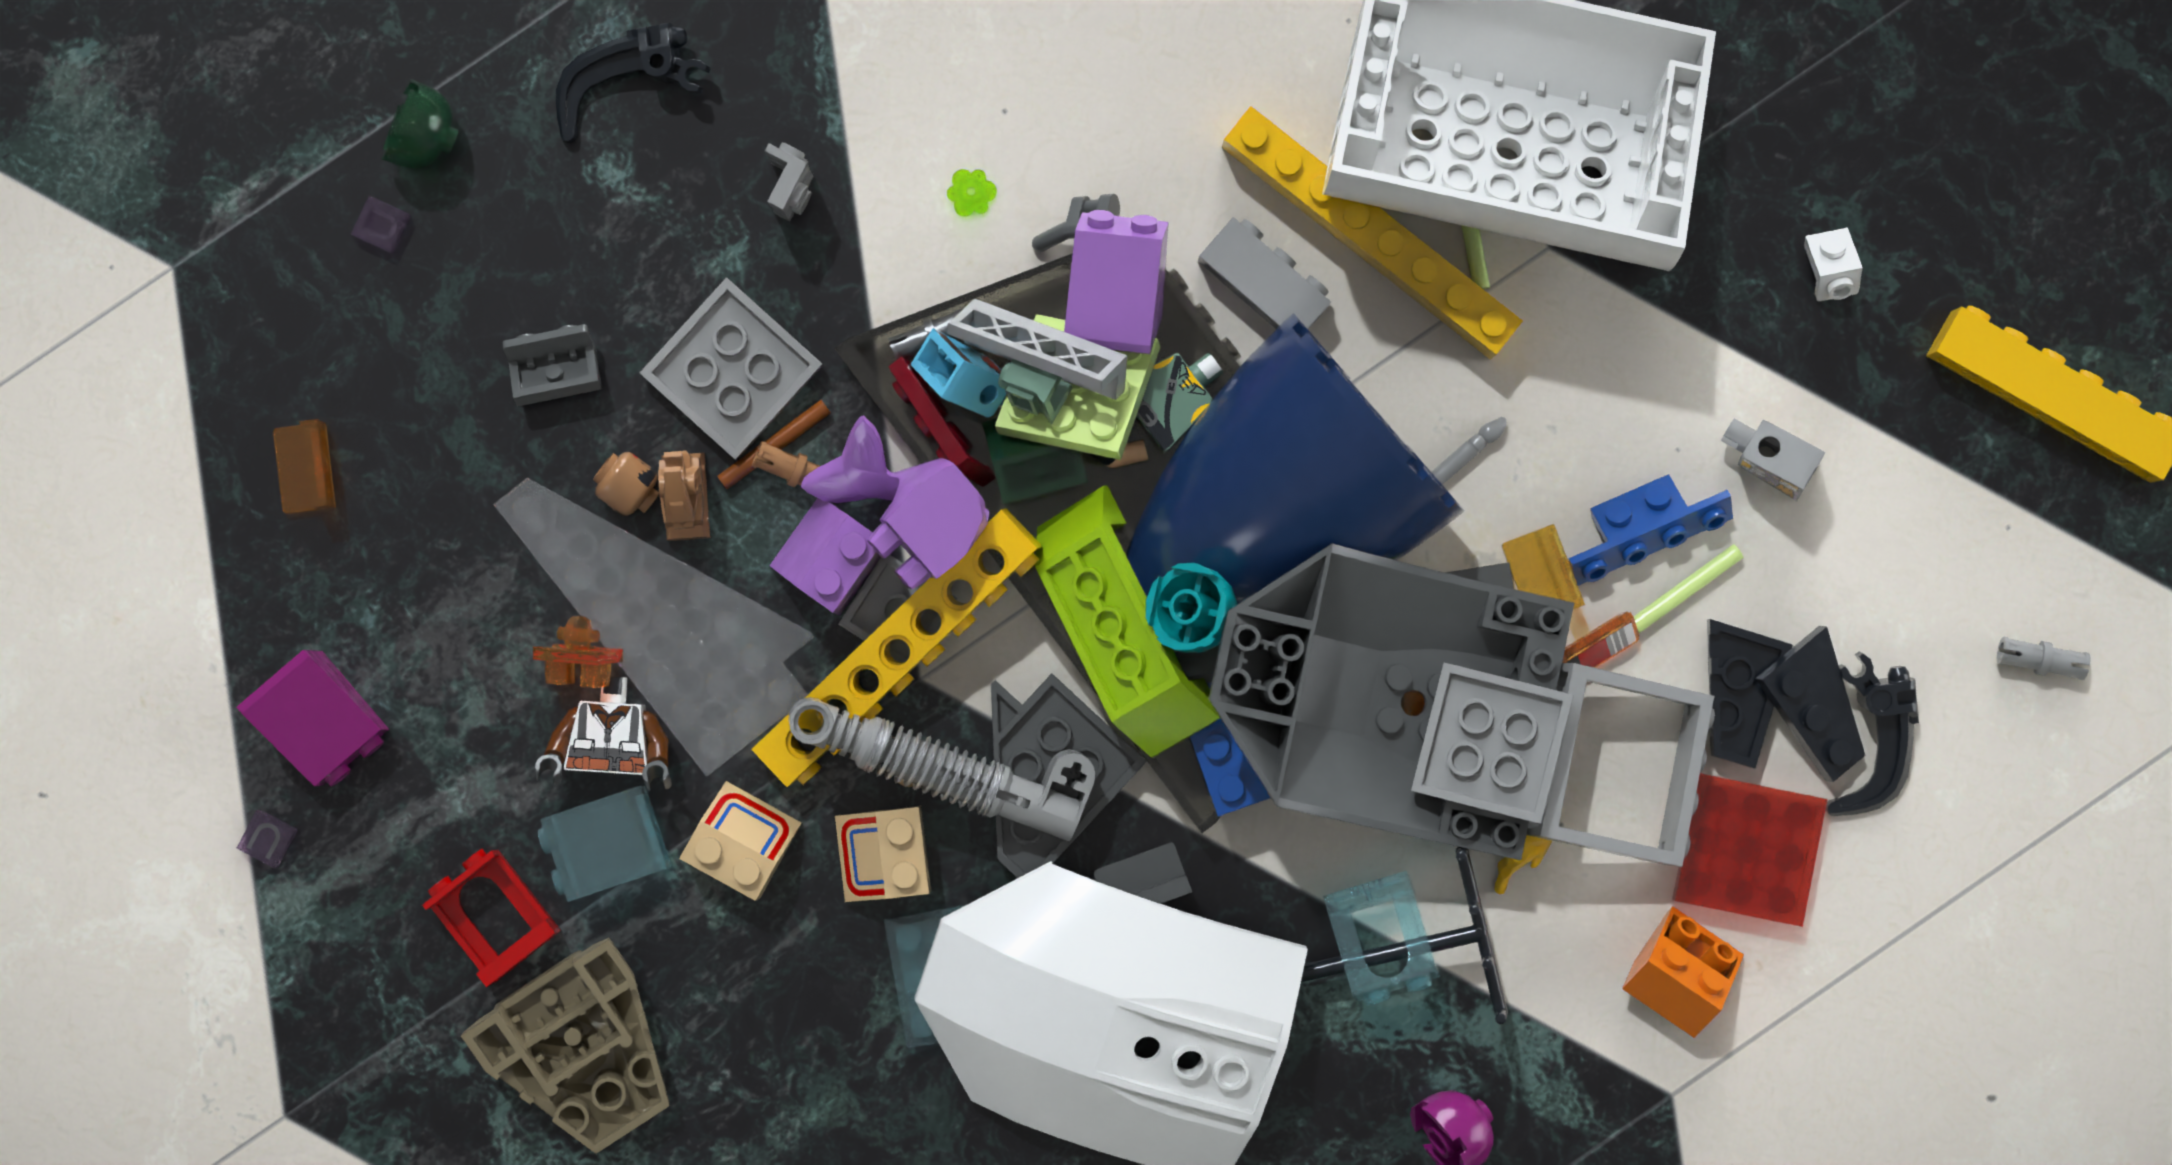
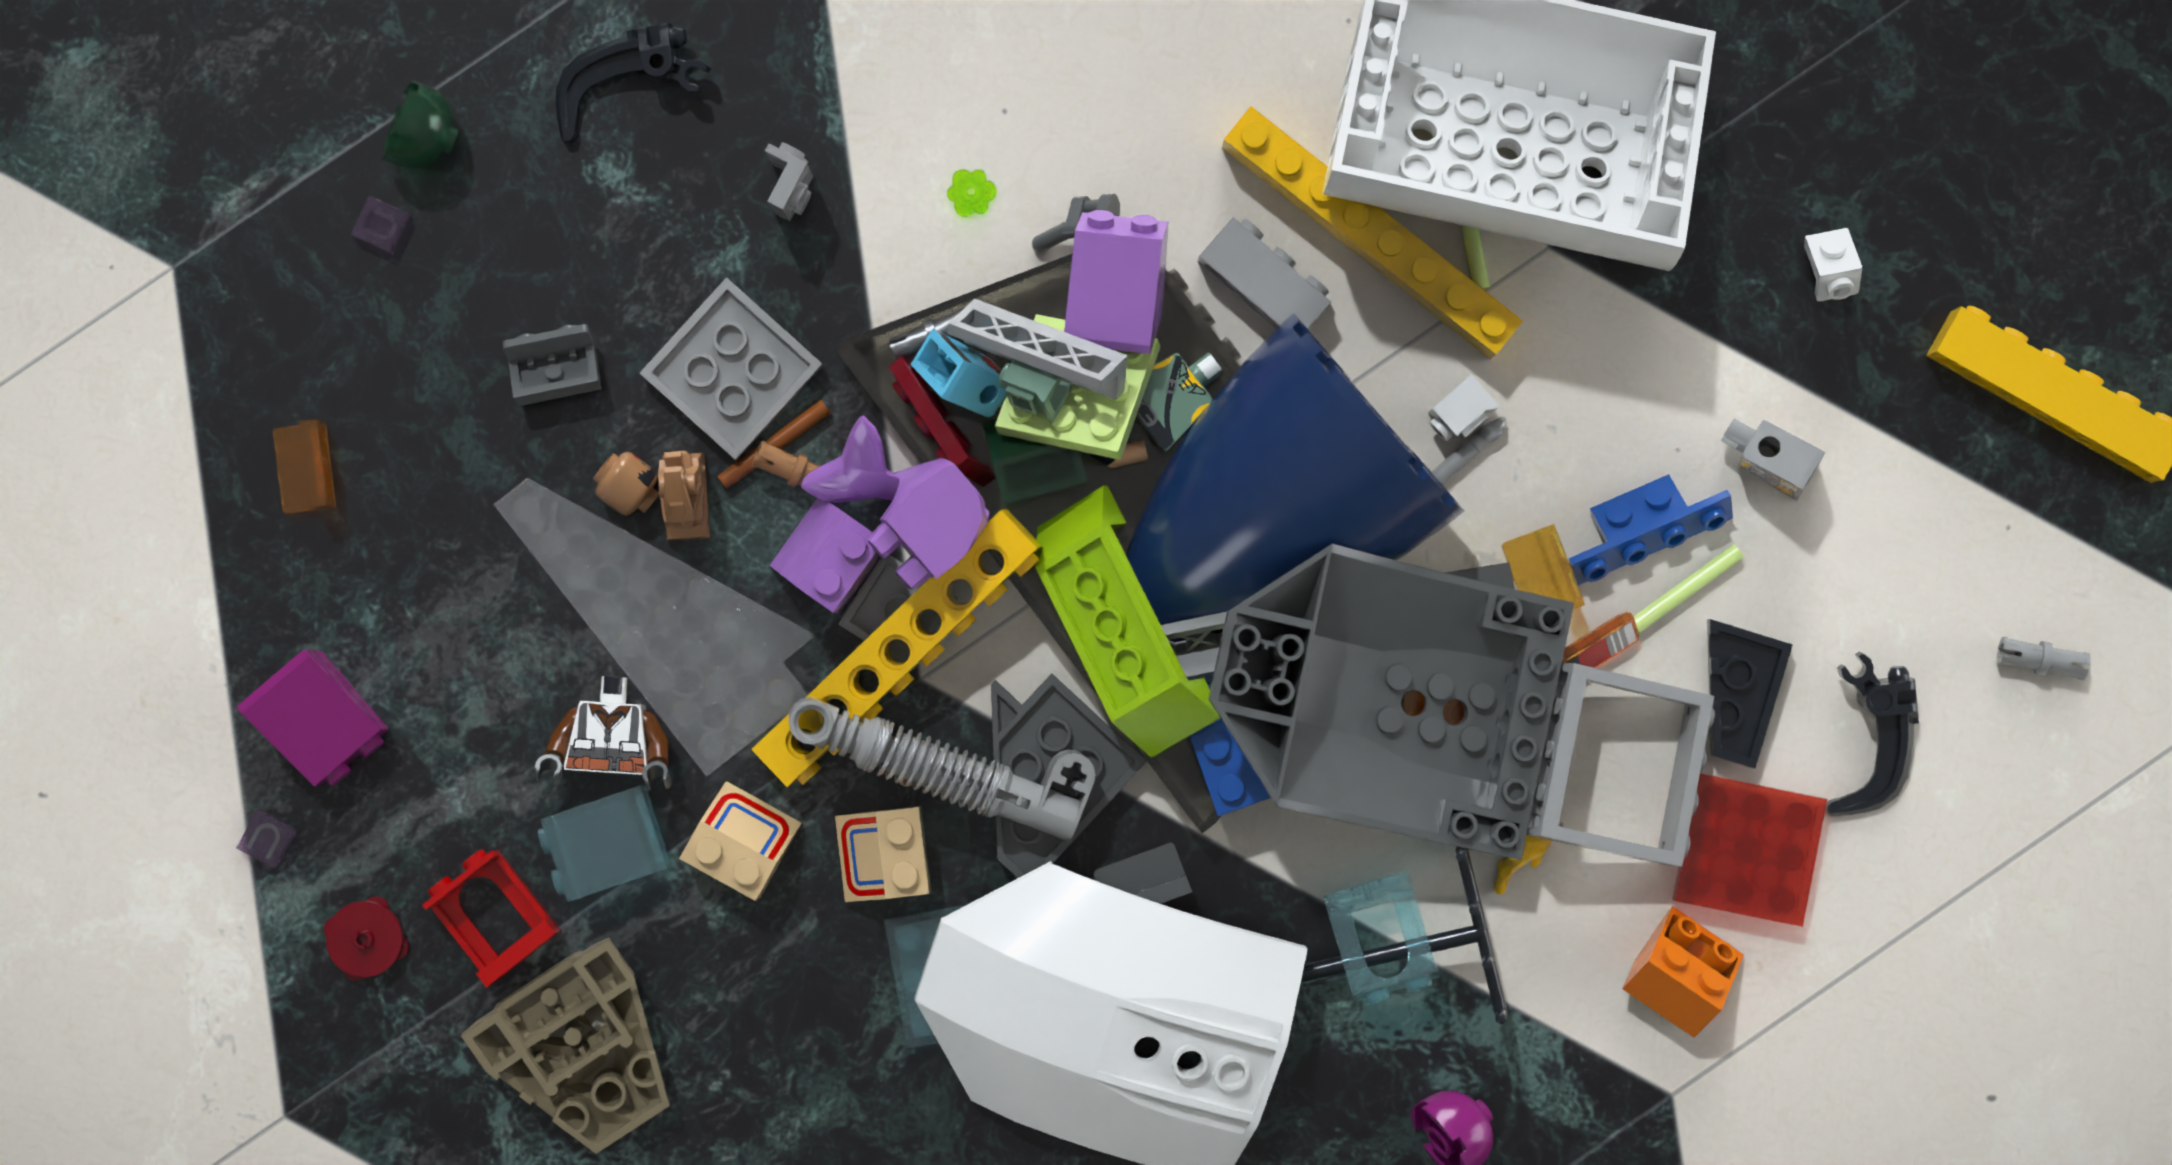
clear orange hips [533,616,623,688] -> none
teal cylinder [1146,563,1237,653] -> none
light grey plate [1411,662,1574,824] -> none
black wing [1755,626,1865,782] -> none
none -> dark red piece [324,896,409,981]
none -> white window [1428,374,1500,442]

